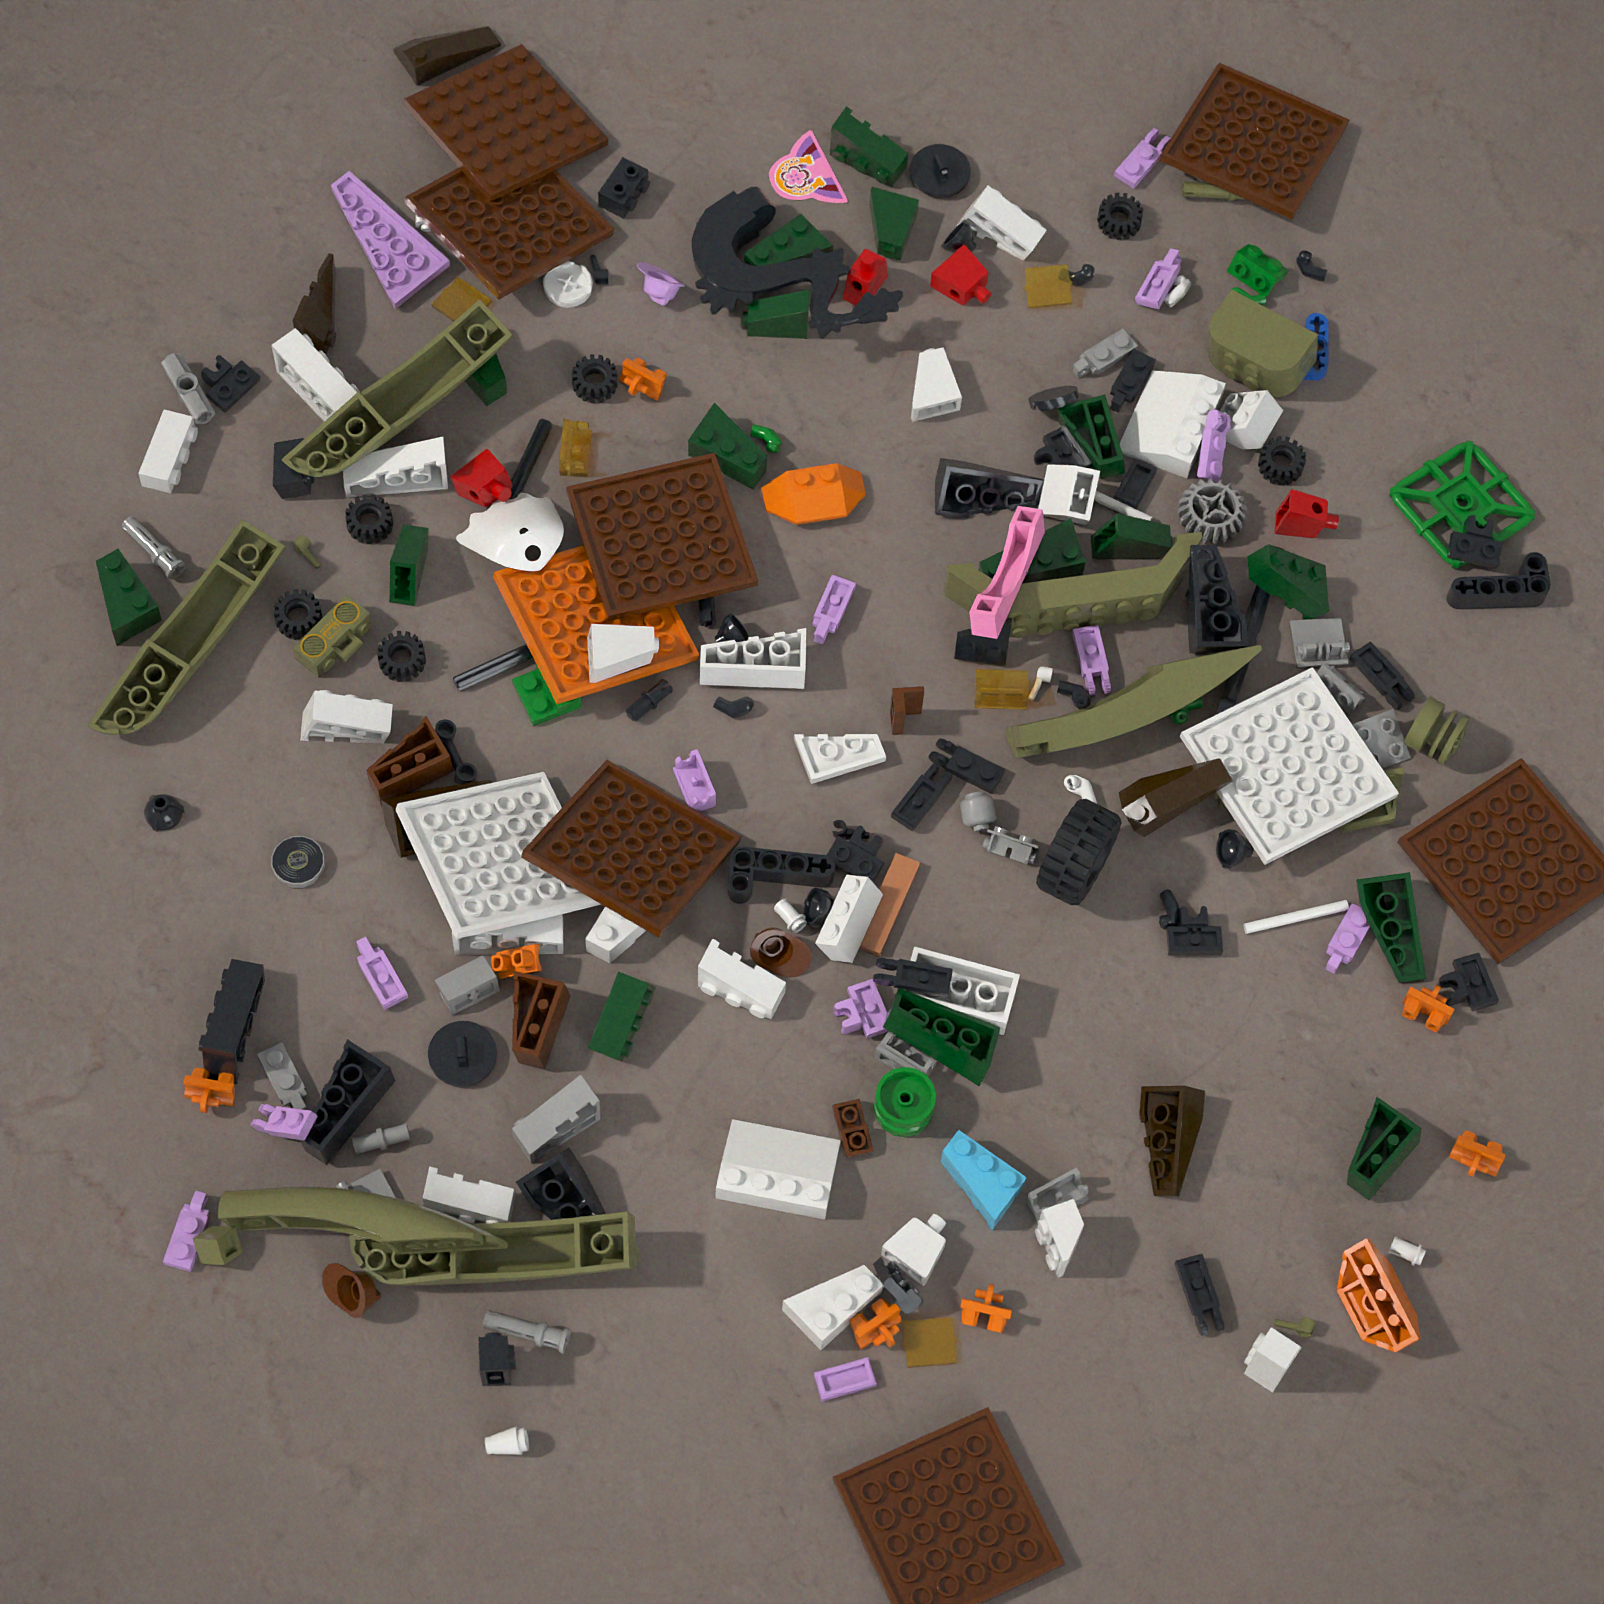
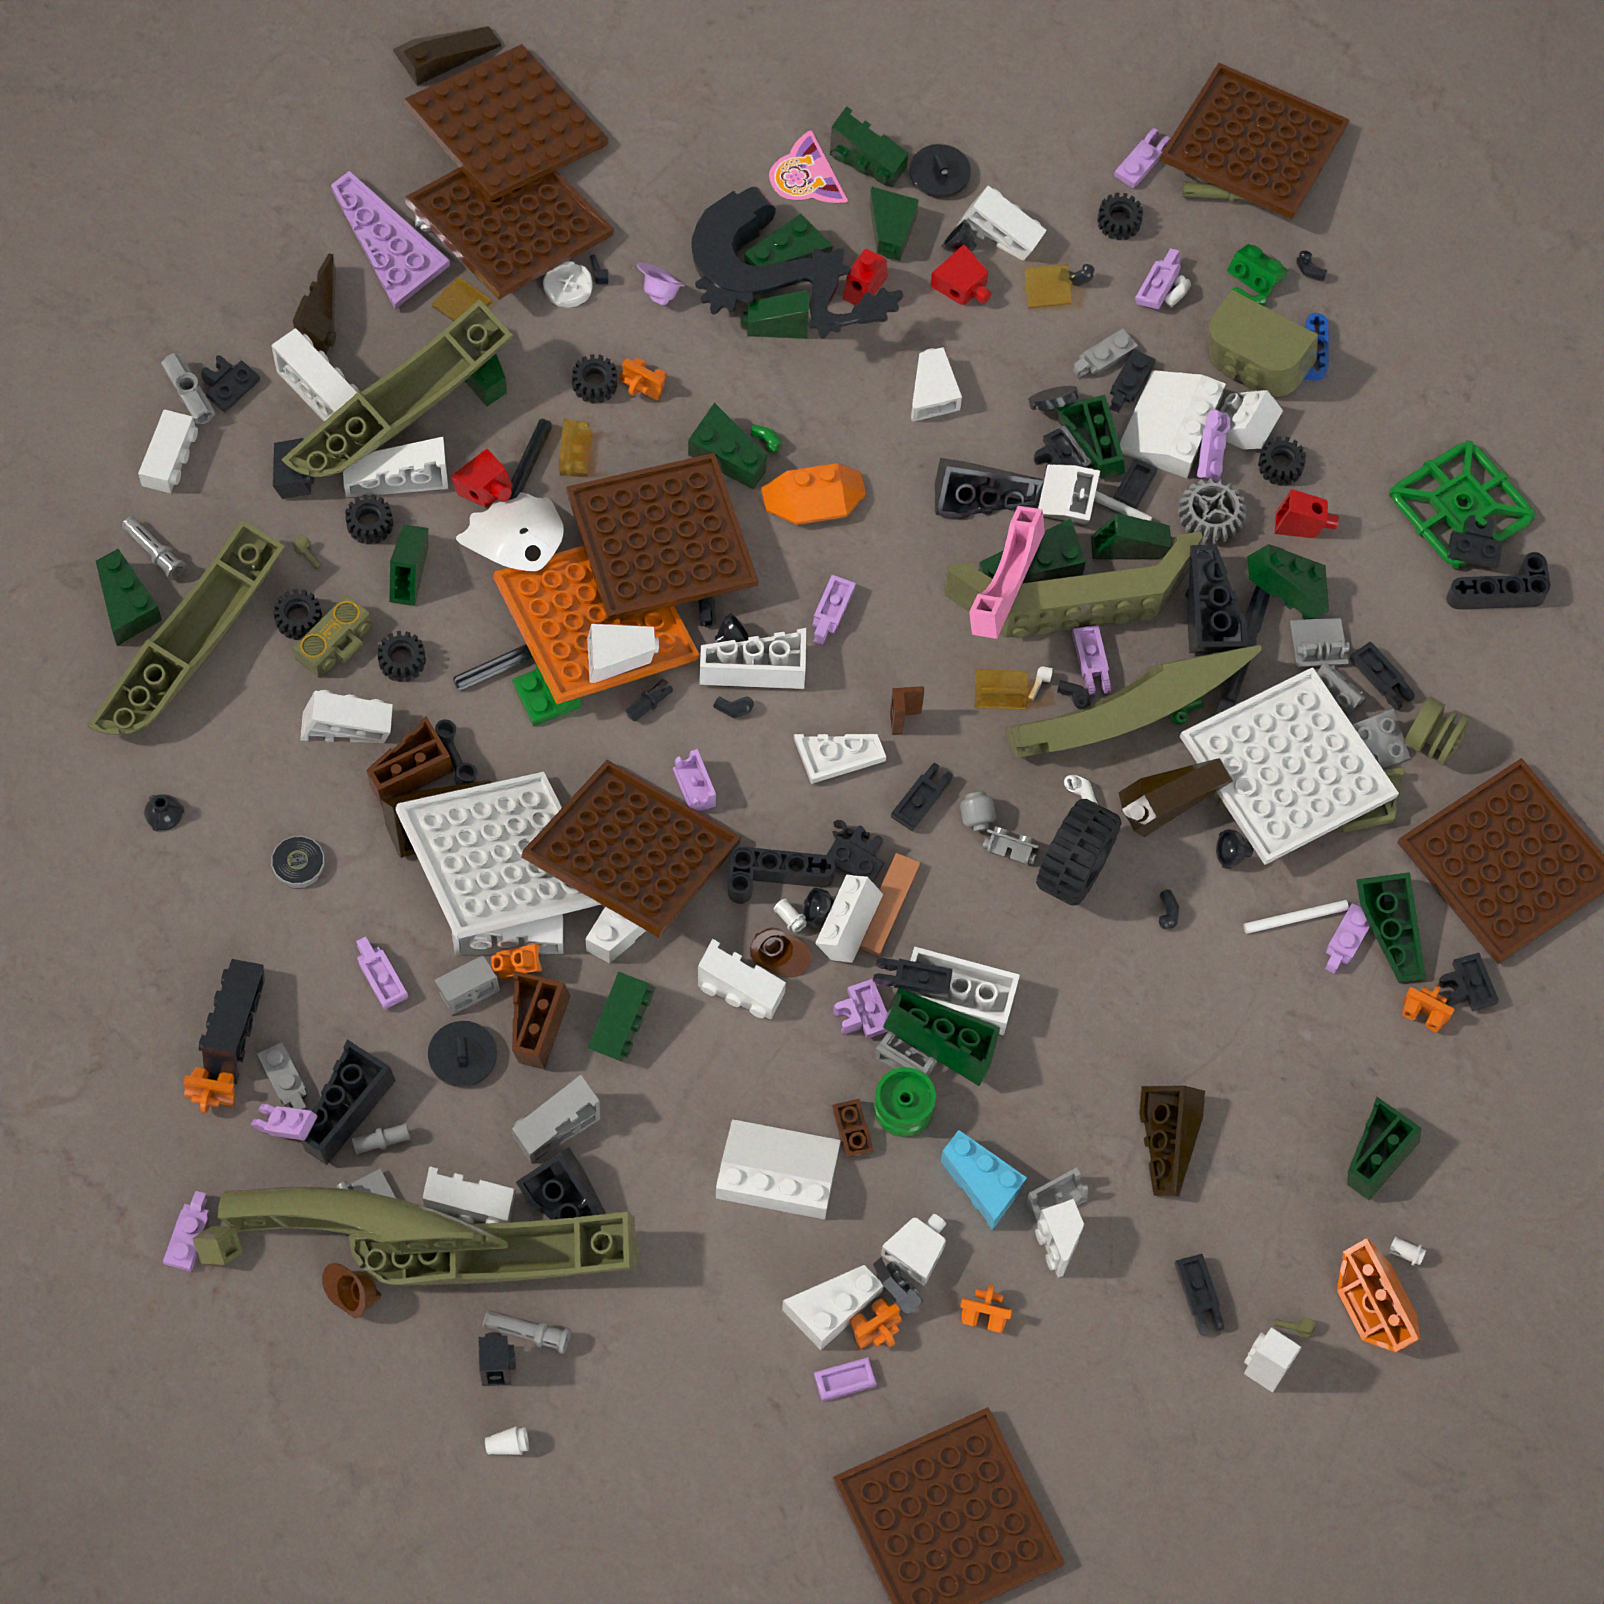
black brick [598,157,650,219] -> none
clear yellow piece [902,1317,957,1368] -> none
black hinge [928,738,1005,794] -> none
black wing [954,618,1012,665] -> none
black plate [1166,906,1223,956] -> none
orange hips [1449,1130,1506,1177] -> none

